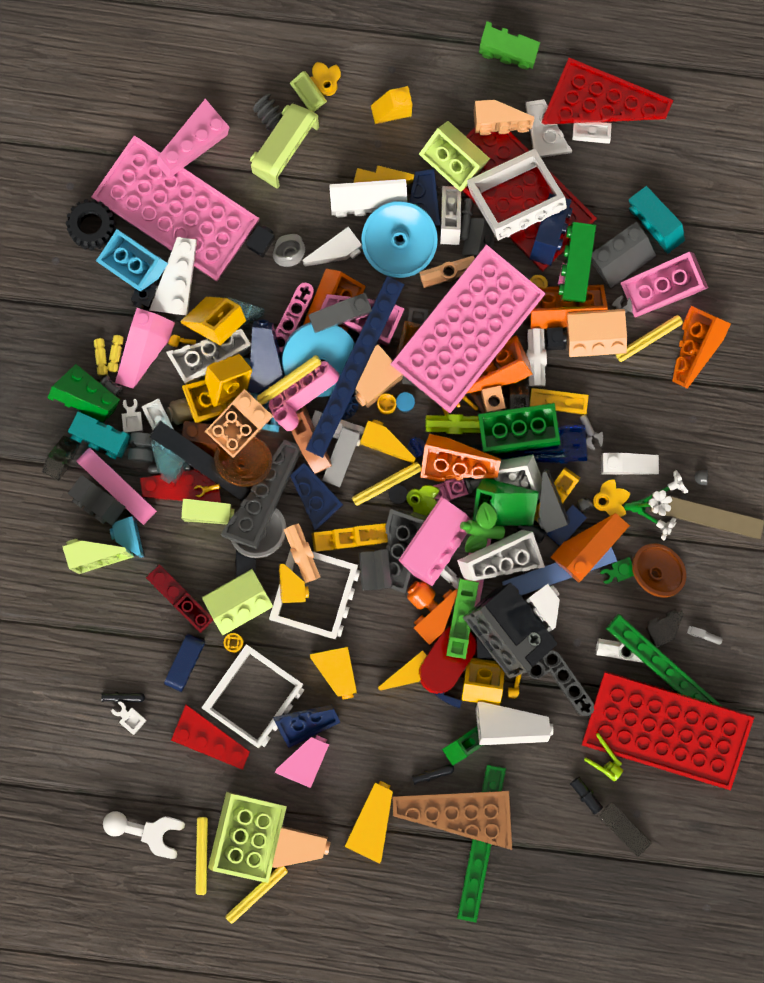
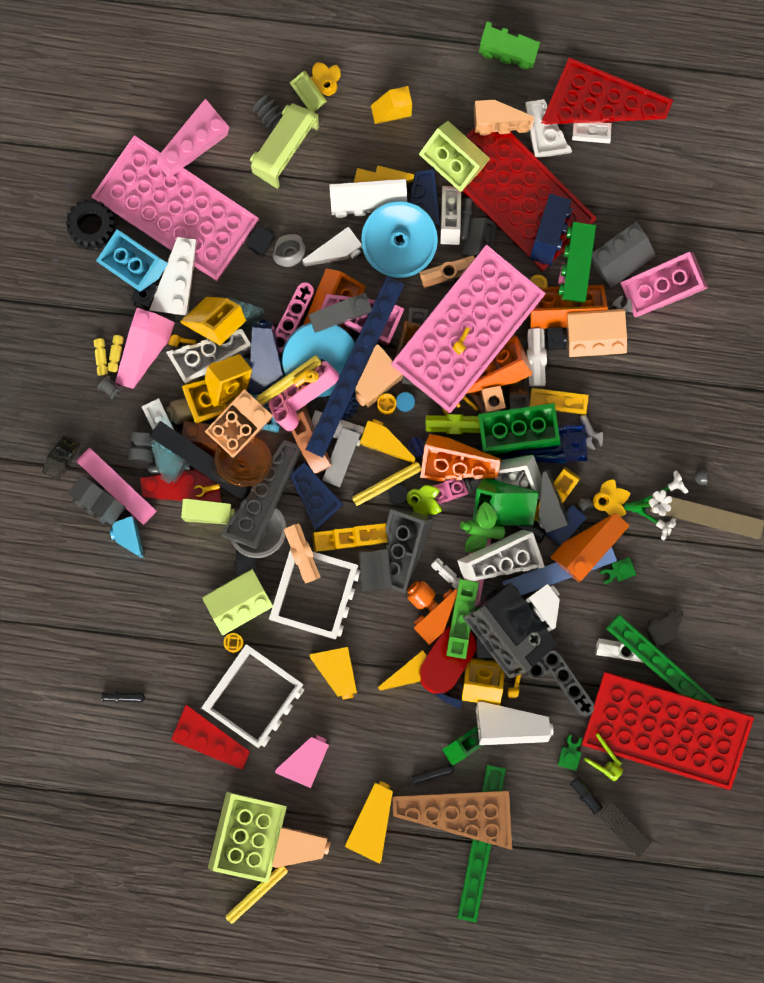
green wedge [48,364,120,423] -> none
yellowish green slope [62,539,134,574] -> none
teal wedge [68,412,130,459] -> none
white piece [103,811,185,859] -> none
white plate [111,701,147,735] -> none
white plate [122,399,143,433] -> none
dark red slope [146,564,213,633] -> none
dark blue beam [164,634,205,692] -> none
light yellow axle [196,817,208,895] -> none
dark blue wing [273,705,340,748] -> none
yellow slope [279,564,309,603] -> none
bright pink slope [399,497,471,586] -> none
white window [467,149,567,240] -> none
white slope [601,453,659,475] -> none
light yellow axle [615,315,683,362] -> none
teal wedge [629,186,685,254] -> none
dark orange dish [632,544,686,598] -> none
orange wedge [672,306,731,389] -> none
light grey bar [687,626,723,645] -> none
none -> yellow arm [292,369,318,387]
none -> yellow hand [453,327,470,355]
none -> green plate [557,735,582,771]

